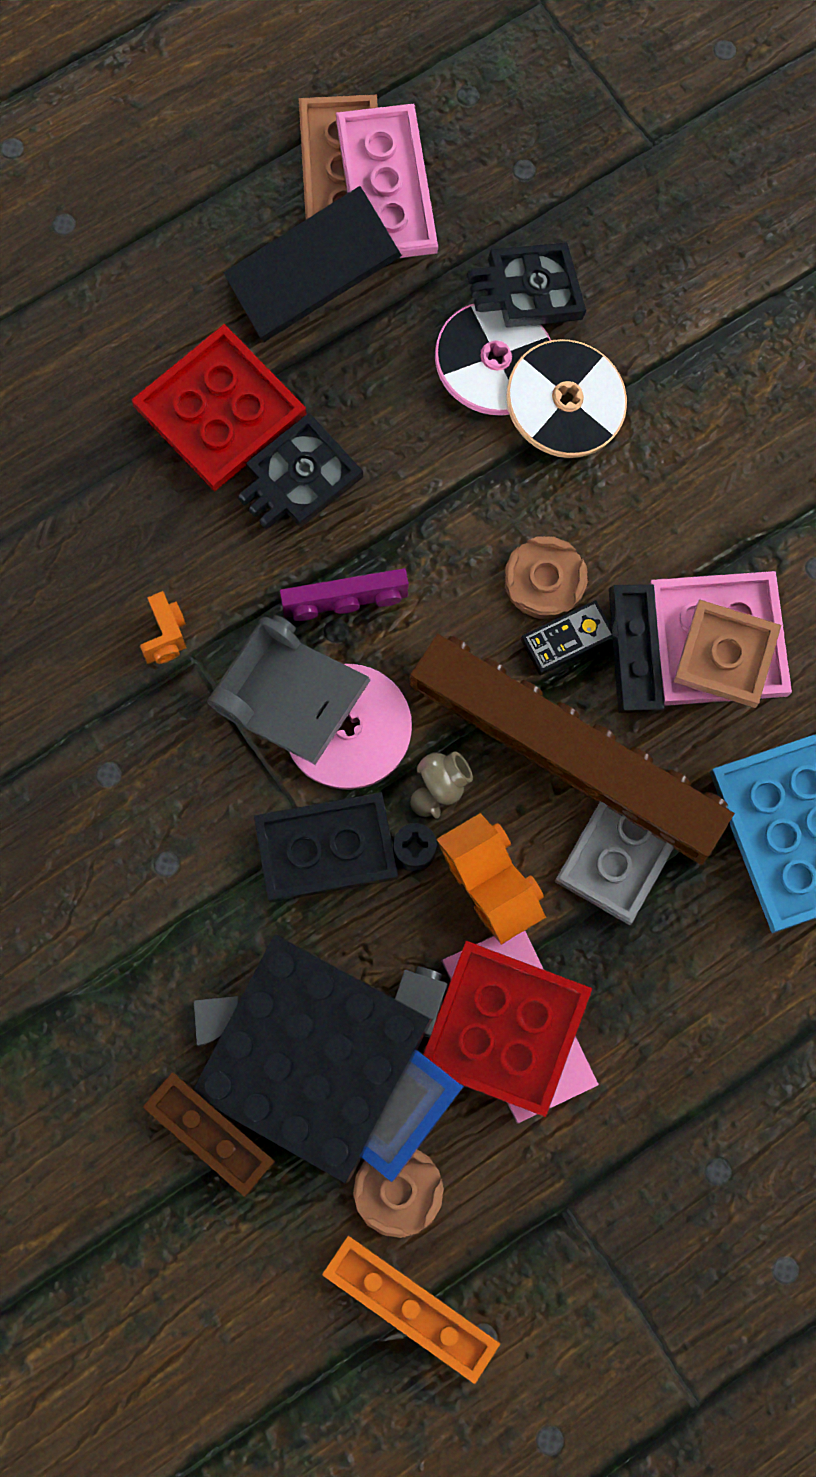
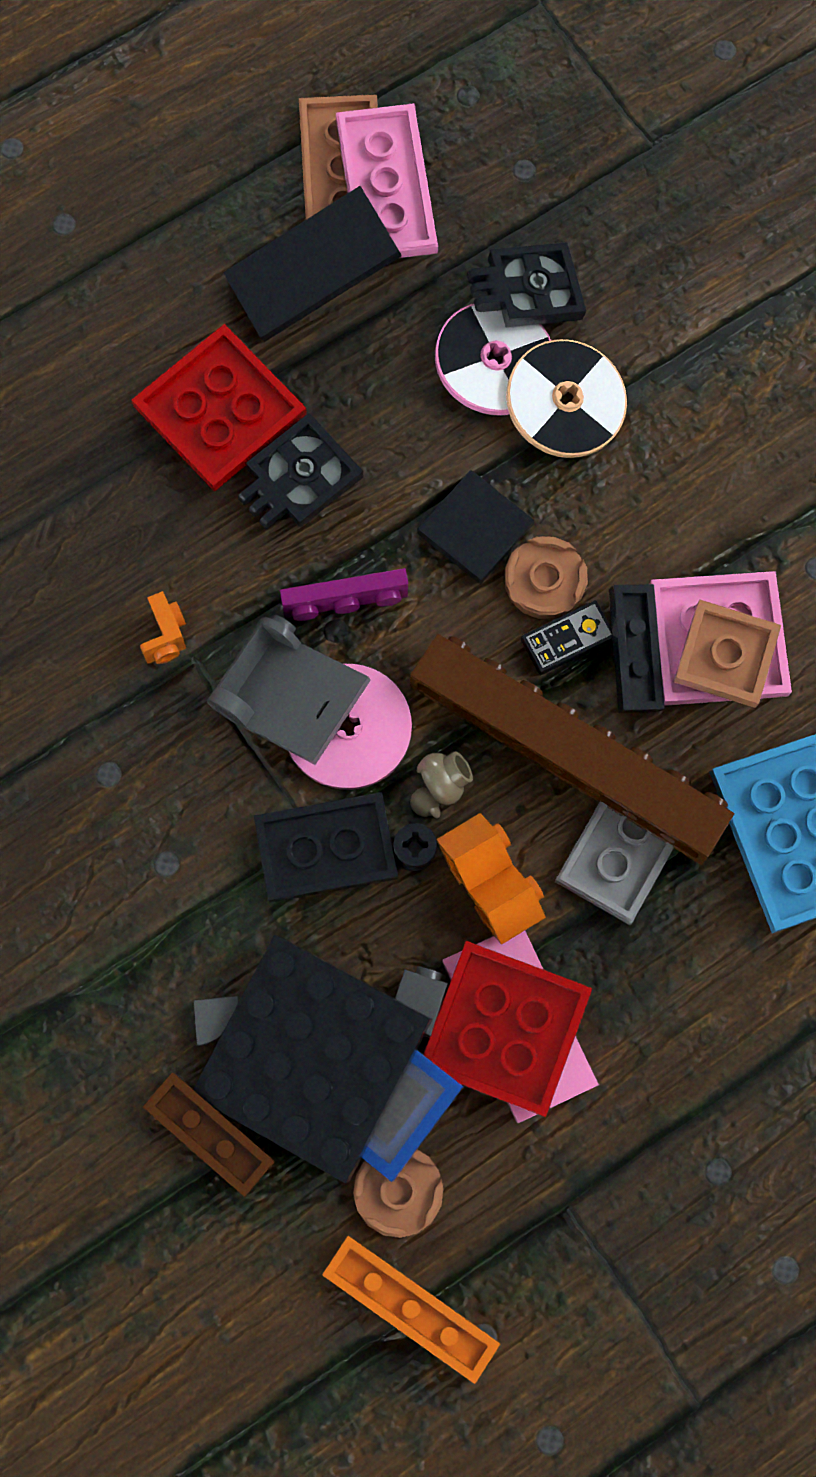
none -> black tile [417,470,534,585]

